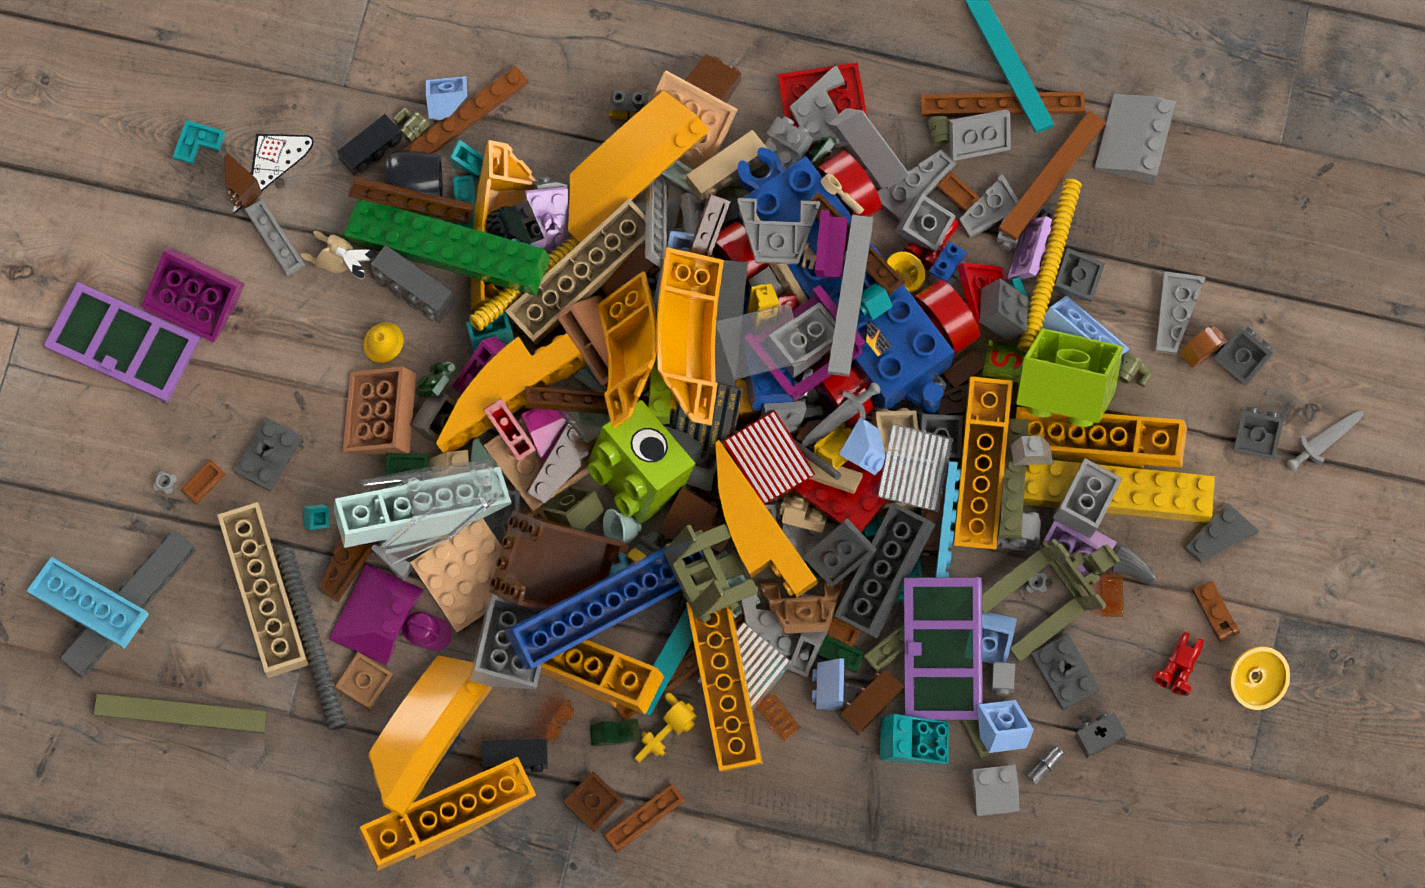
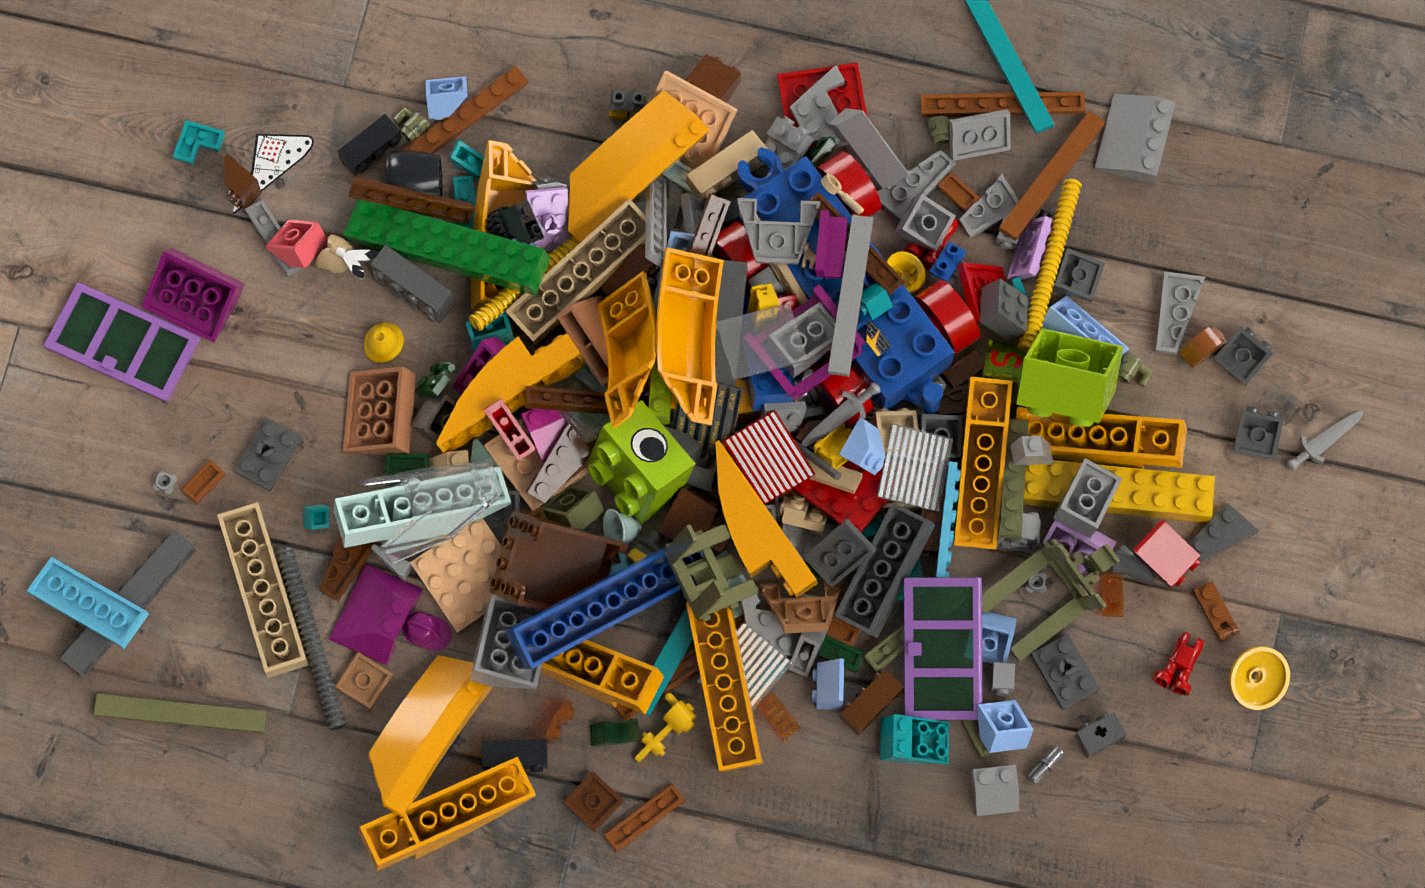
none -> coral slope [265,219,328,268]
none -> slope [1133,519,1201,588]

